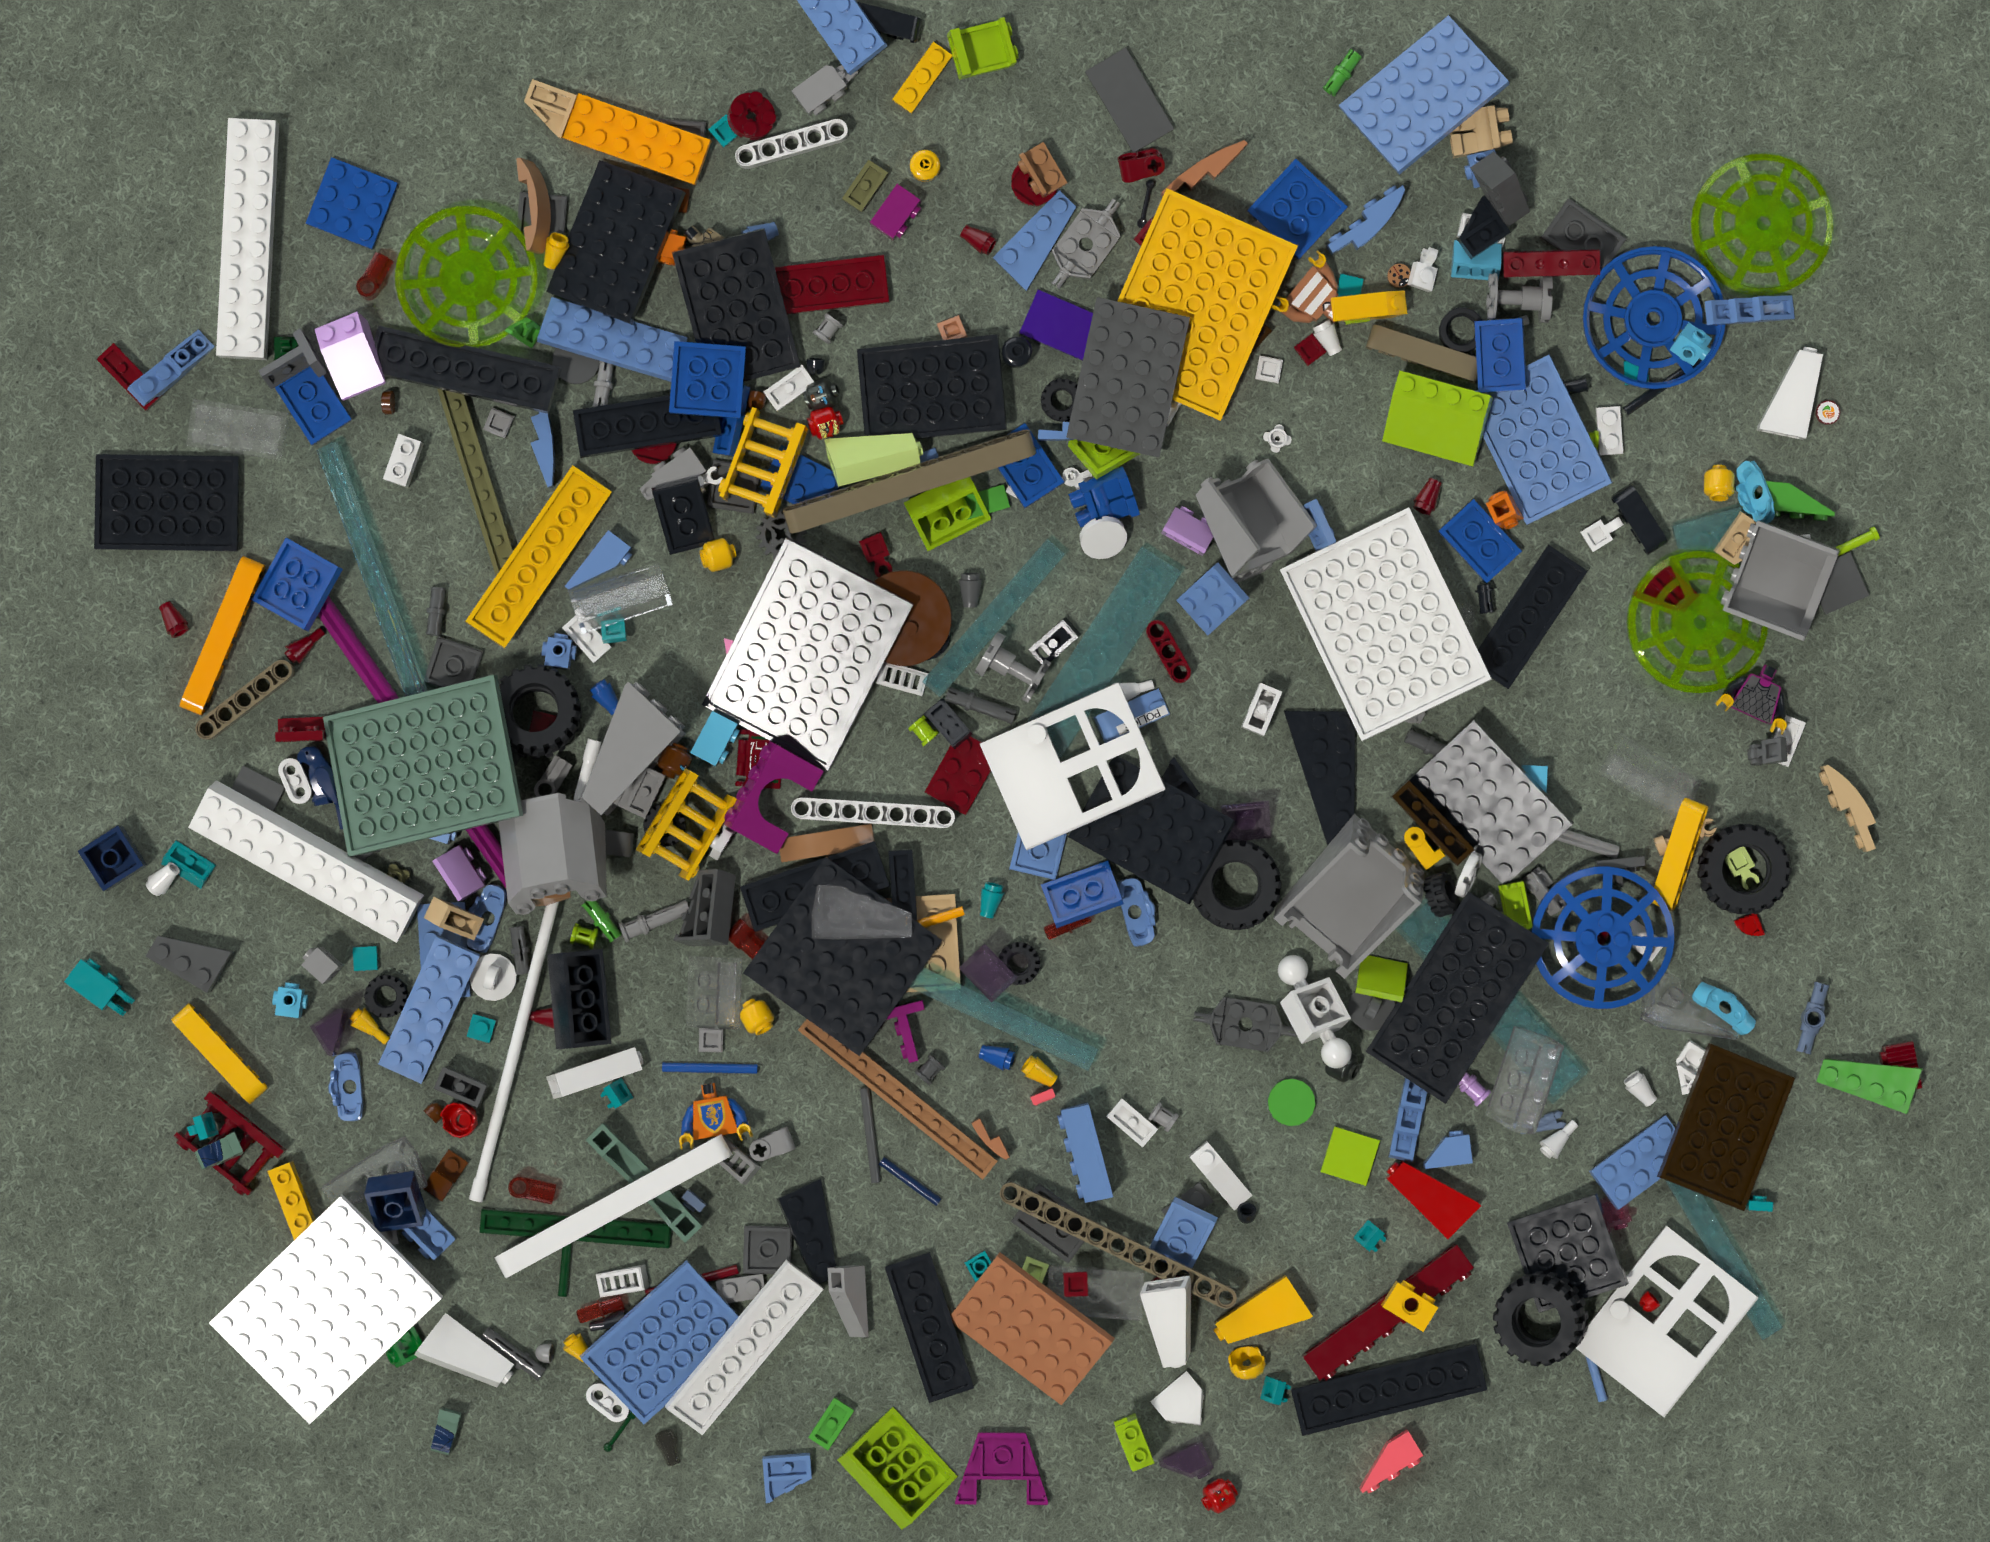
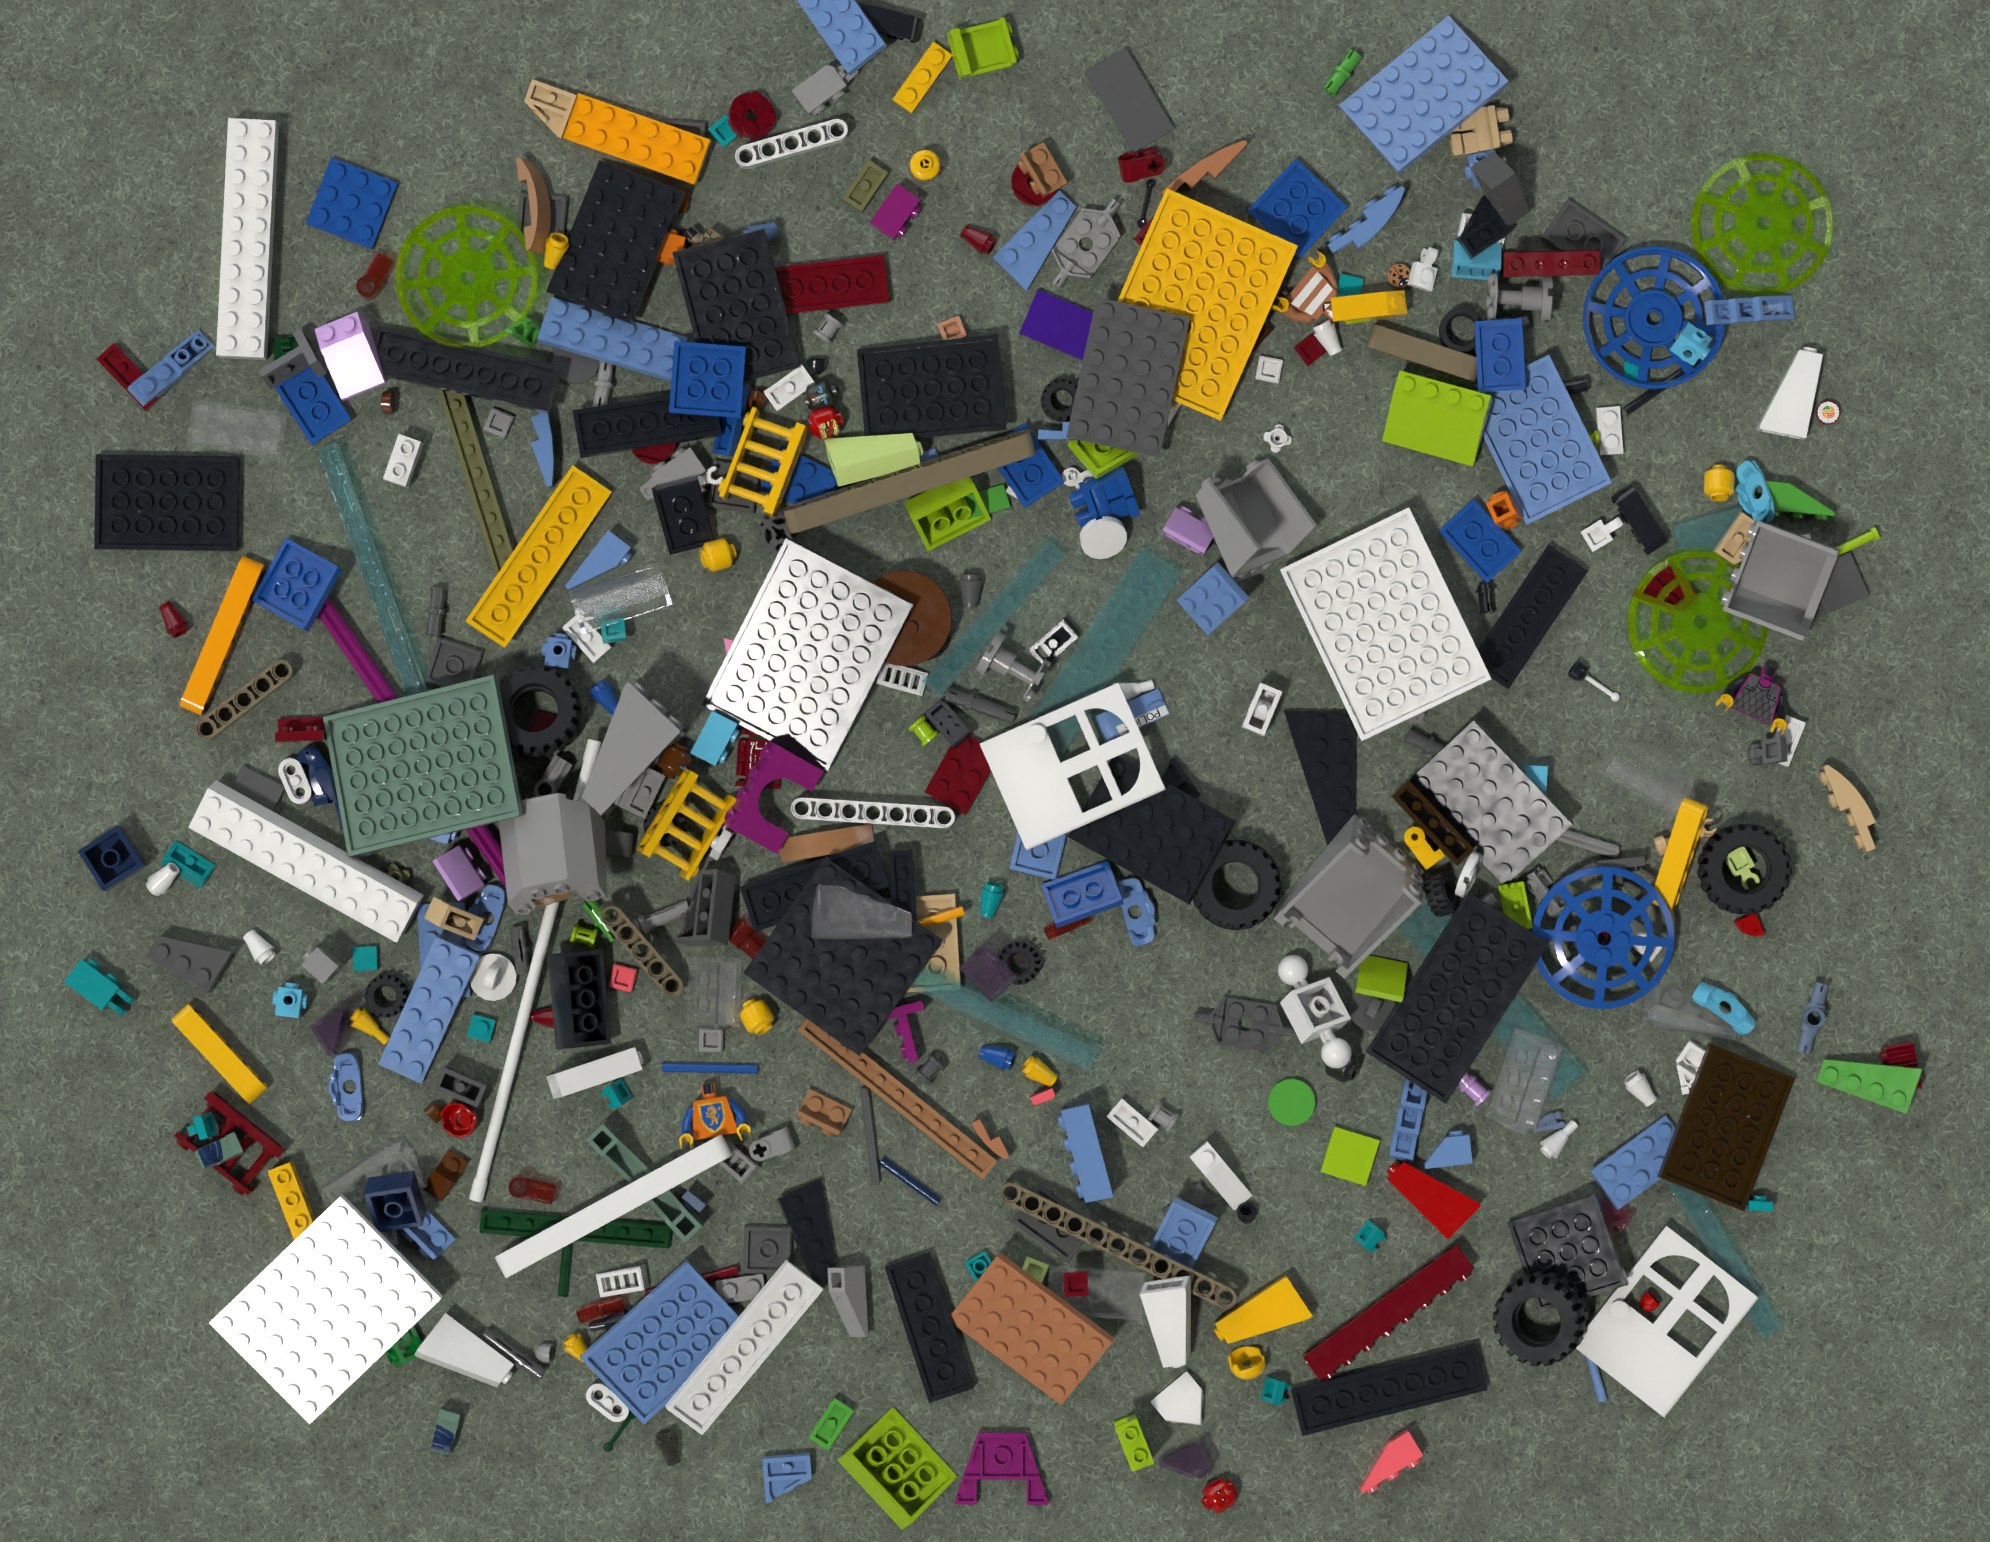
dark red cone [284,628,325,664] -> none
dark red plate [859,533,892,578] -> none
black head [1002,336,1032,368] -> none
dark red beam [1146,620,1191,684] -> none
clear purple slope [1220,800,1271,841] -> none
medium blue bracket [1303,499,1336,552] -> none
yellow brick [1381,1280,1438,1332] -> none
dark red cone [1413,478,1442,515] -> none
none -> white cone [243,930,276,966]
none -> dark tan beam [599,901,683,997]
none -> coral tile [608,964,638,993]
none -> medium nougat bracket [796,1088,852,1137]
none -> hinge [1567,660,1620,702]

